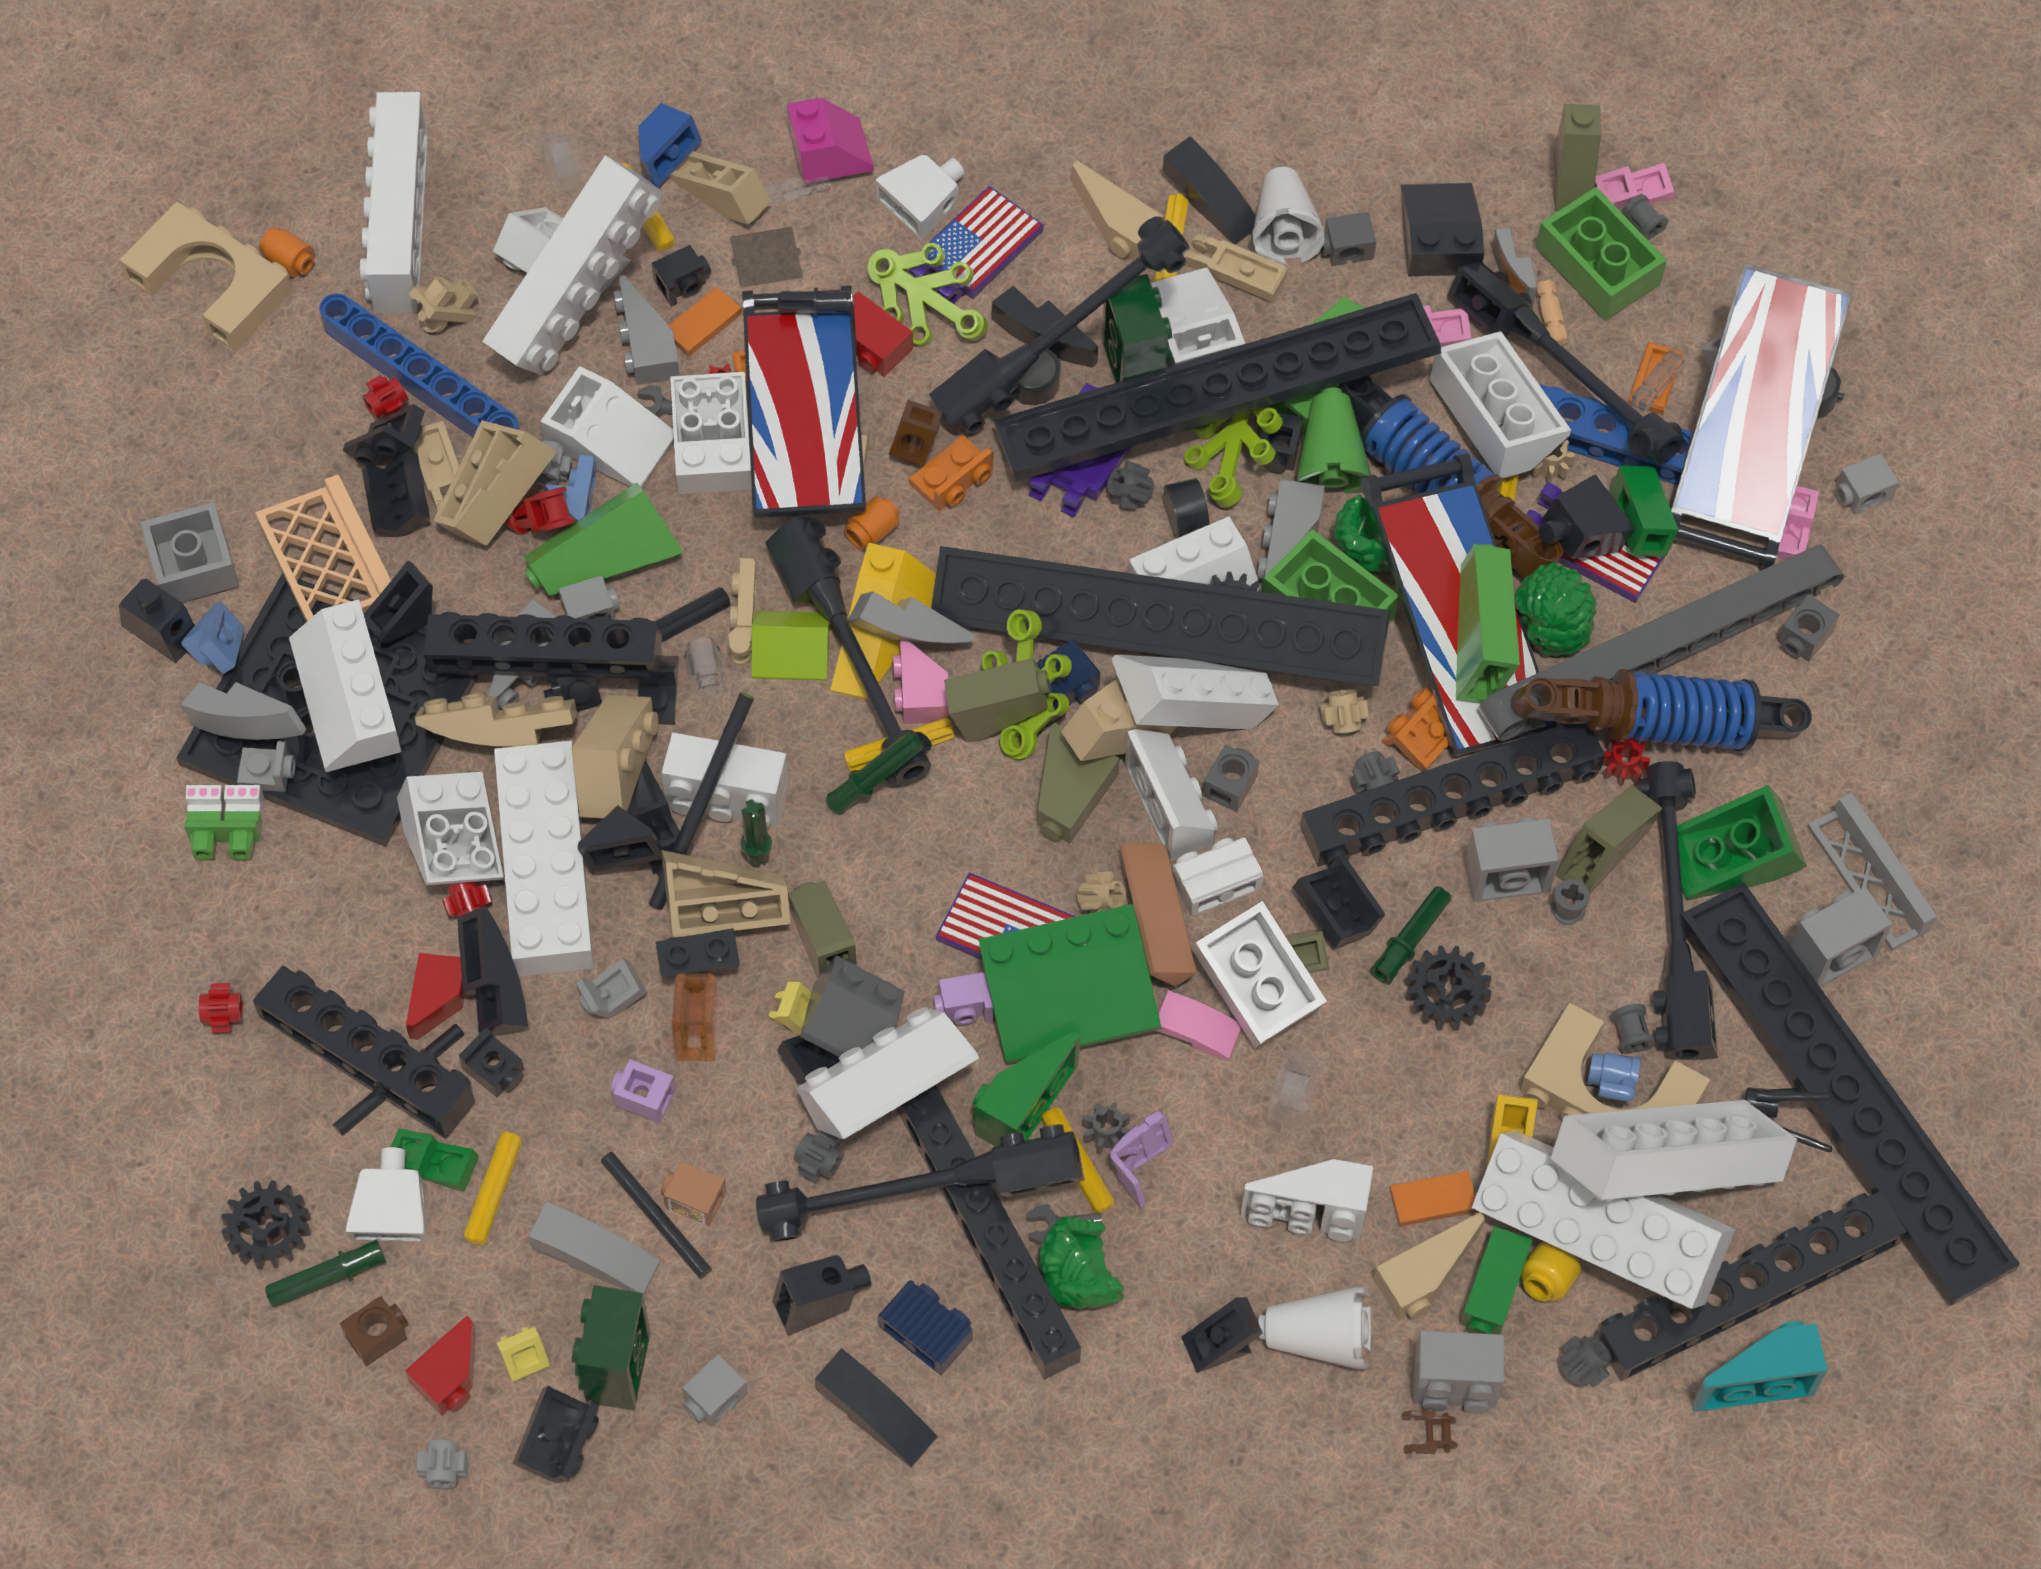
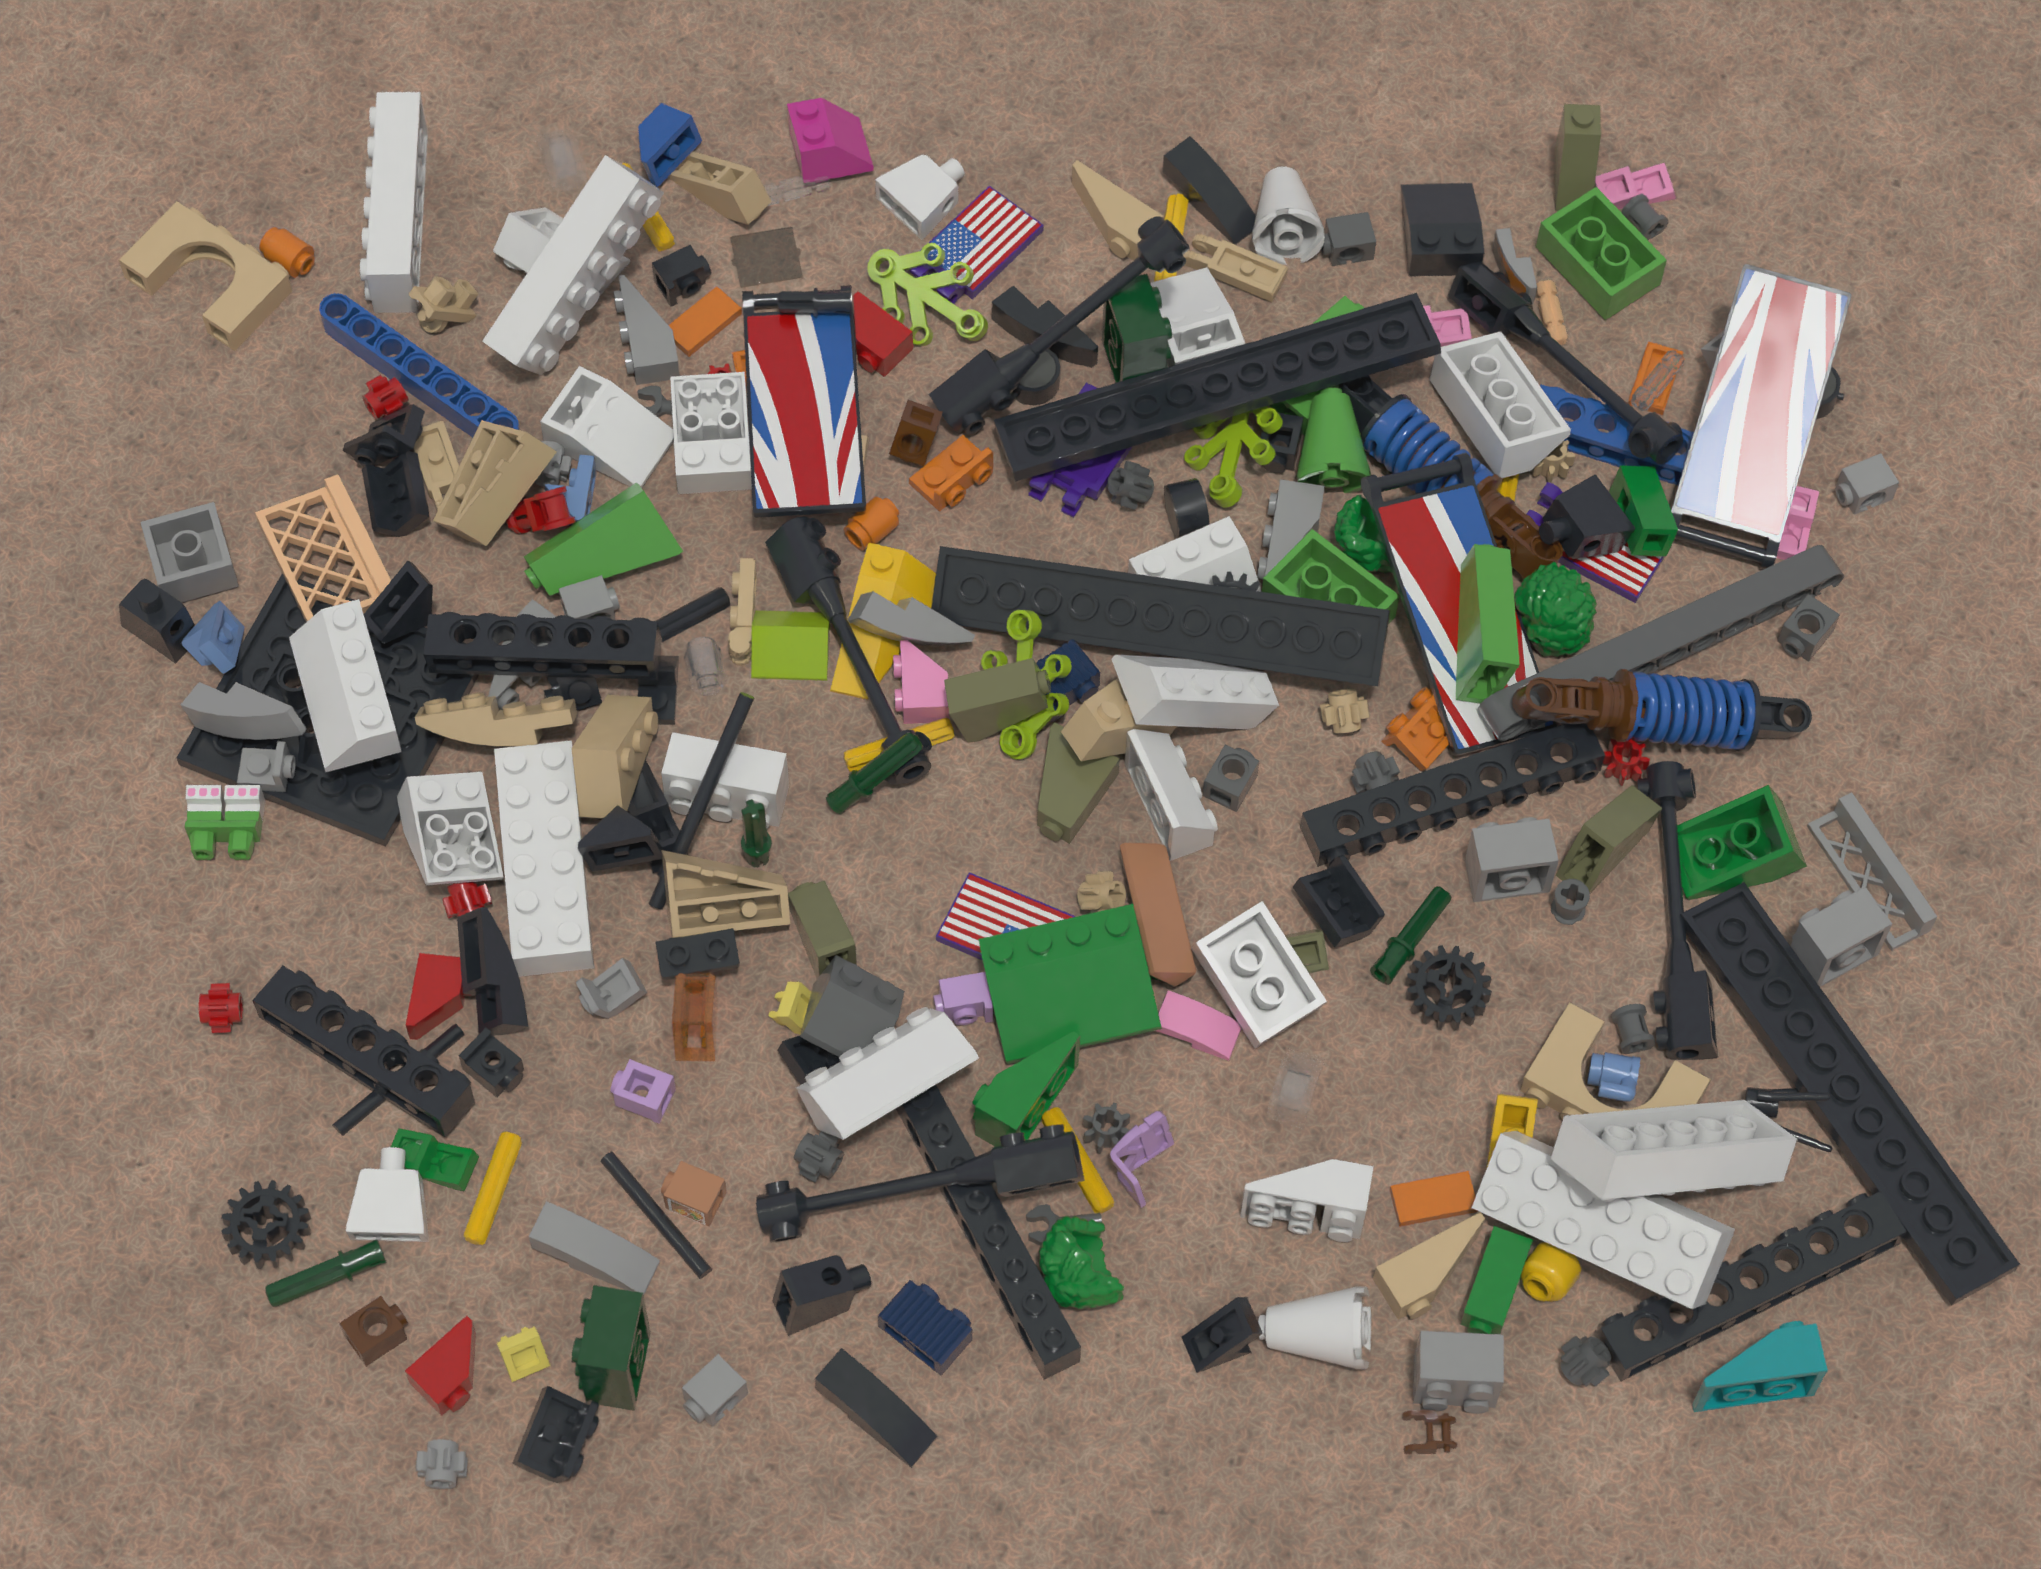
white brick [1172,837,1264,917] -> none

